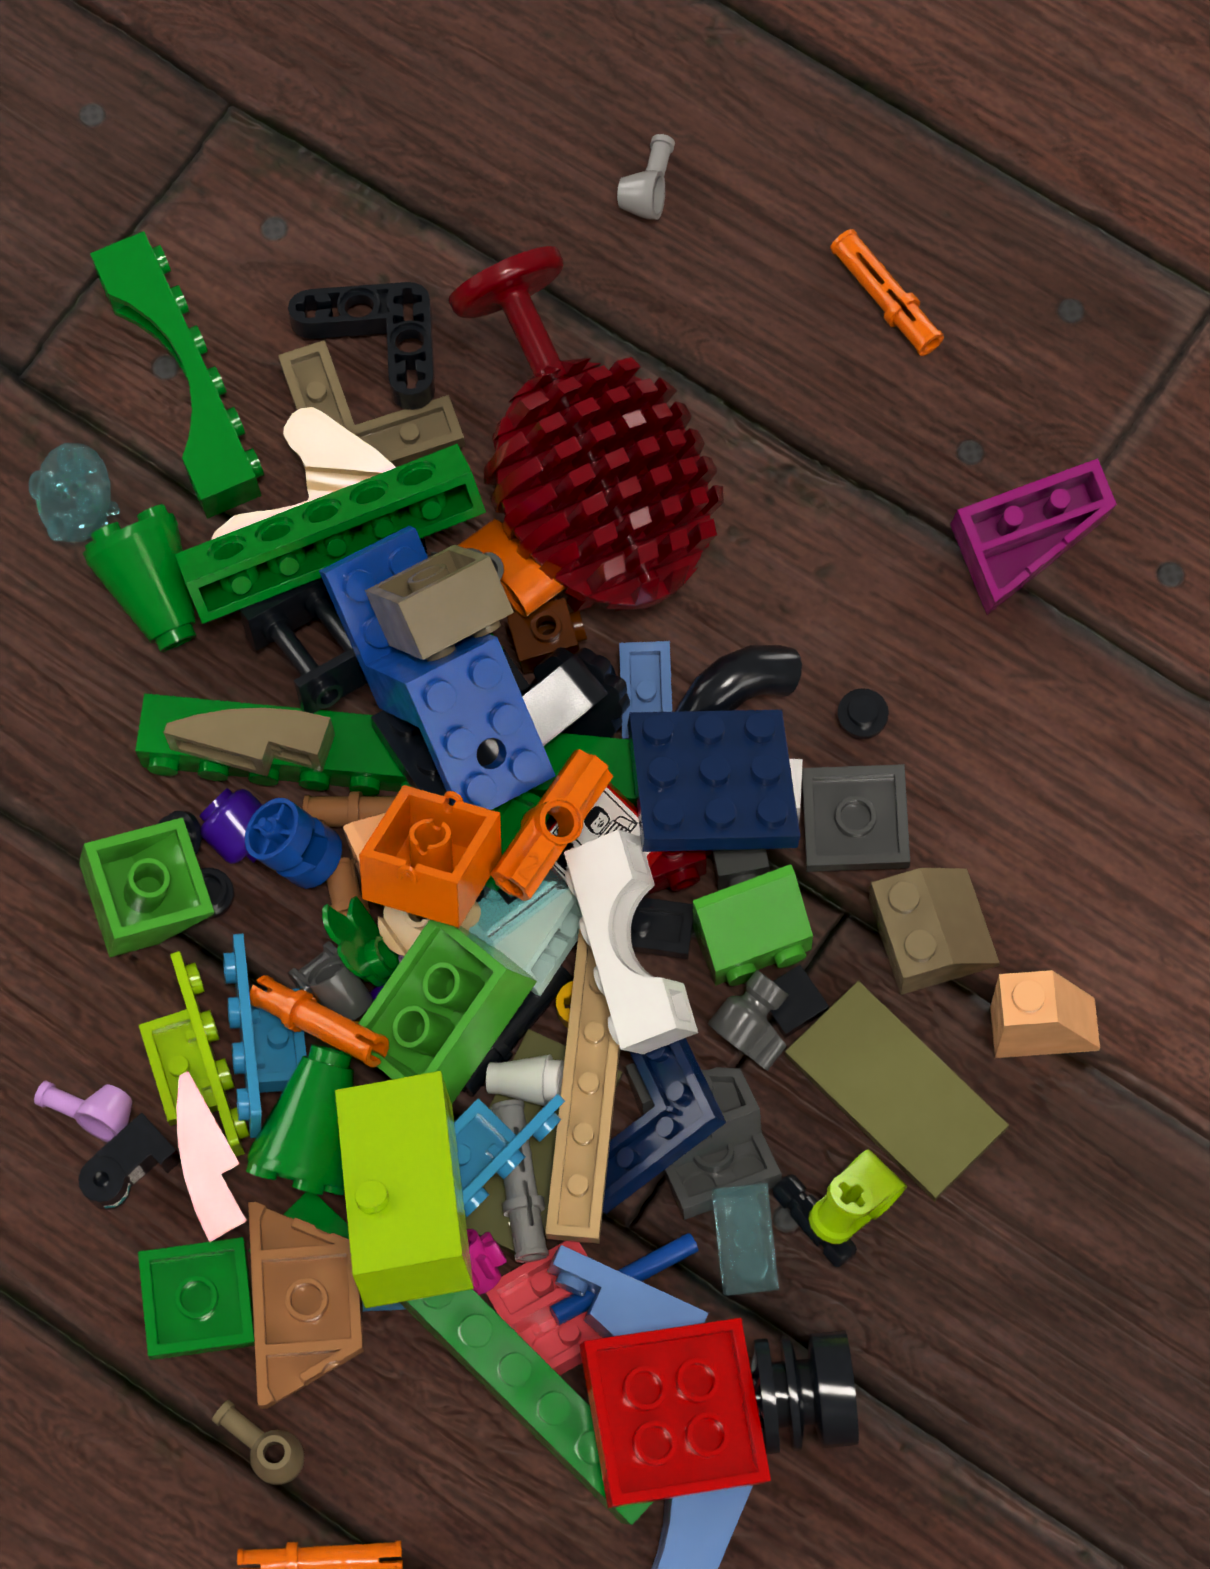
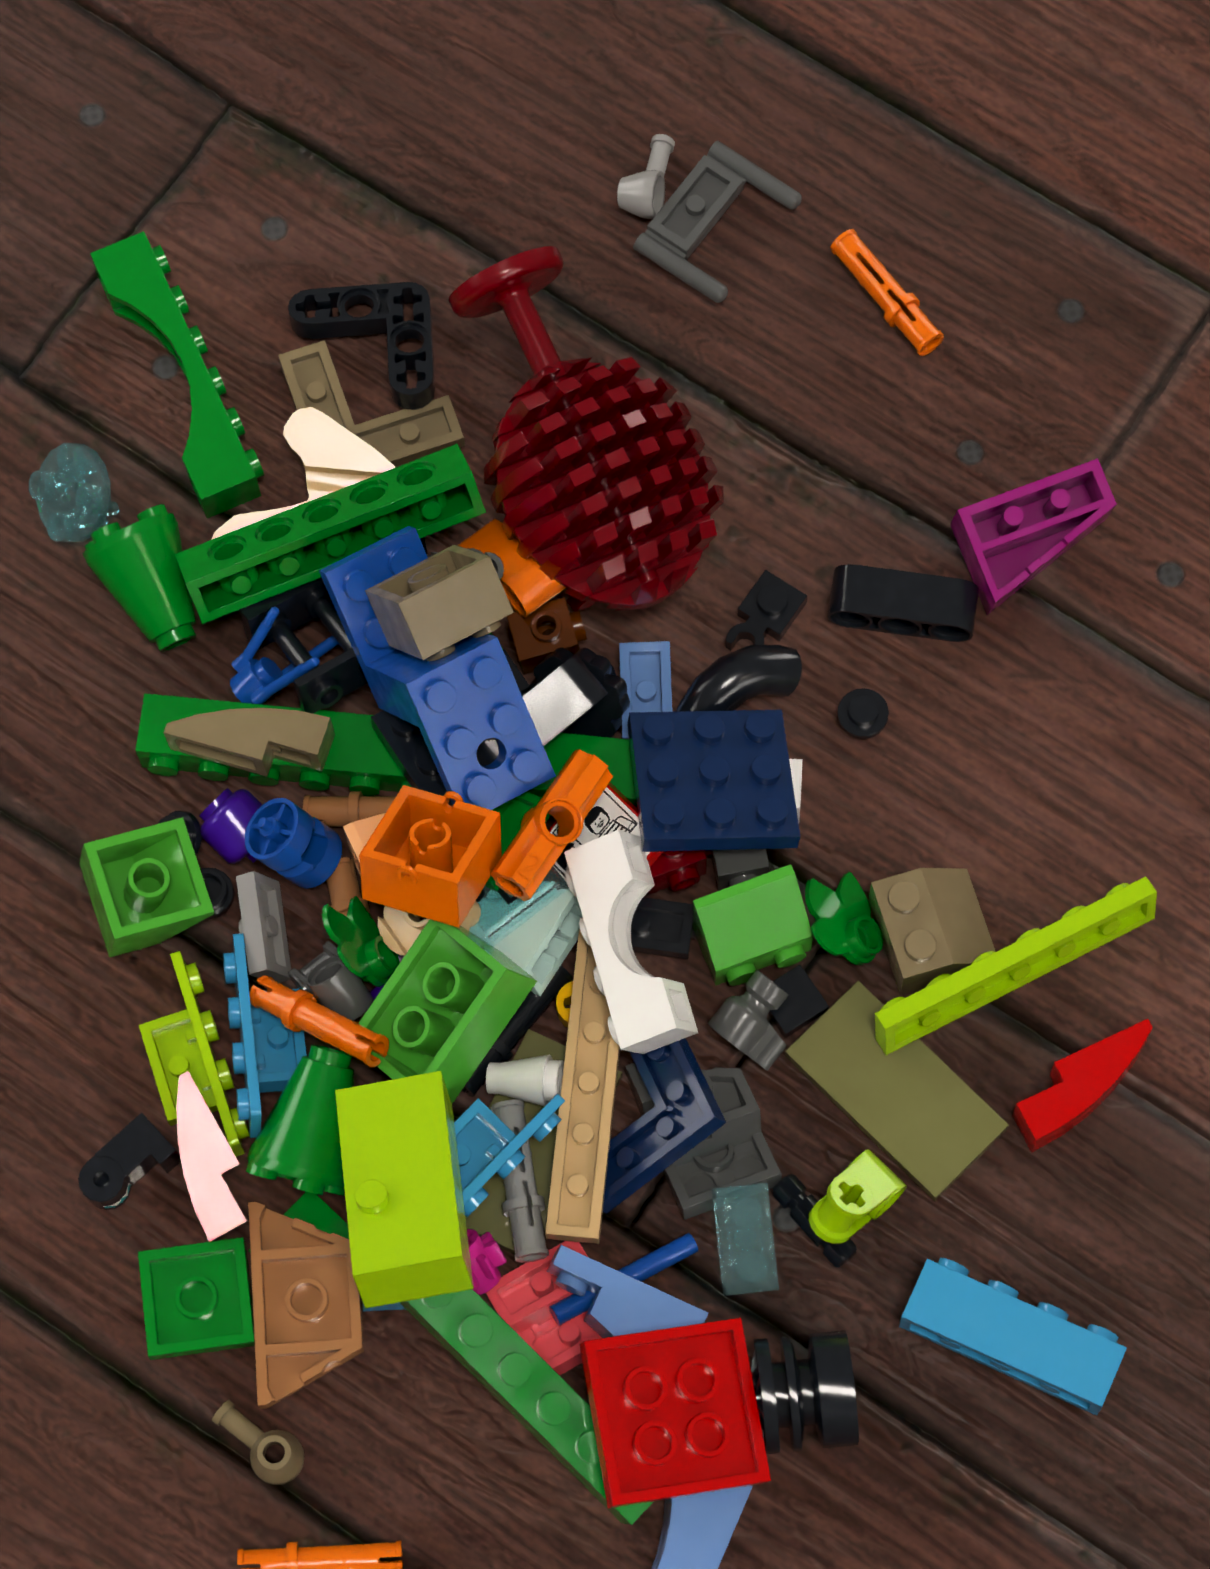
lavender bar [34,1081,133,1142] -> none
dark grey plate [802,764,910,872] -> none
light nougat slope [990,970,1100,1058] -> none
none -> blue plant [230,607,338,705]
none -> light grey plate [236,871,291,983]
none -> dark grey plate [633,140,802,303]
none -> black plate [726,570,807,651]
none -> green plate [805,872,883,965]
none -> black beam [827,564,979,642]
none -> lime plate [875,876,1157,1055]
none -> dark azure brick [899,1258,1127,1416]
none -> red slope [1012,1019,1153,1153]

